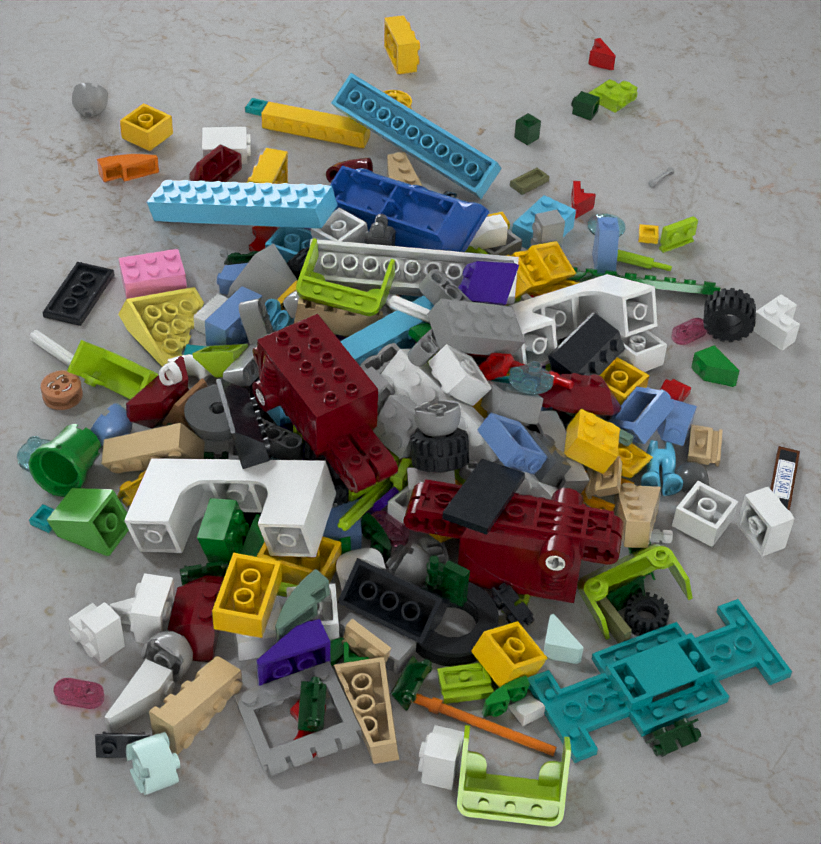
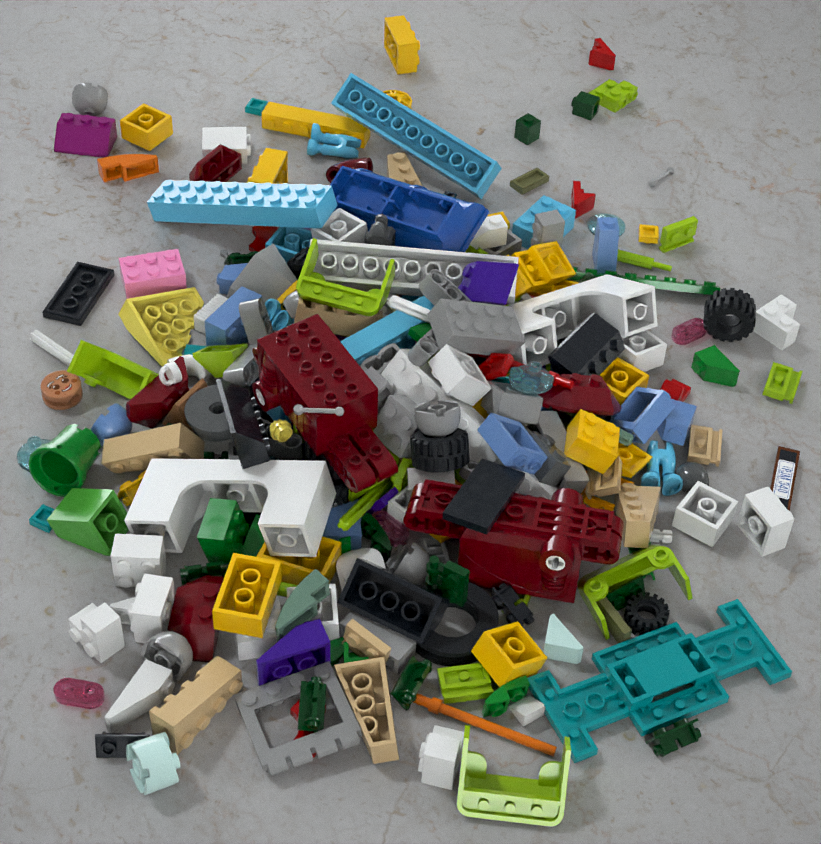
none -> magenta slope [54,113,117,158]
none -> white brick [111,534,167,588]
none -> light yellow plate [269,419,293,443]
none -> light grey hinge [293,404,344,416]
none -> medium azure piece [307,123,361,159]
none -> lime plate [762,362,803,404]

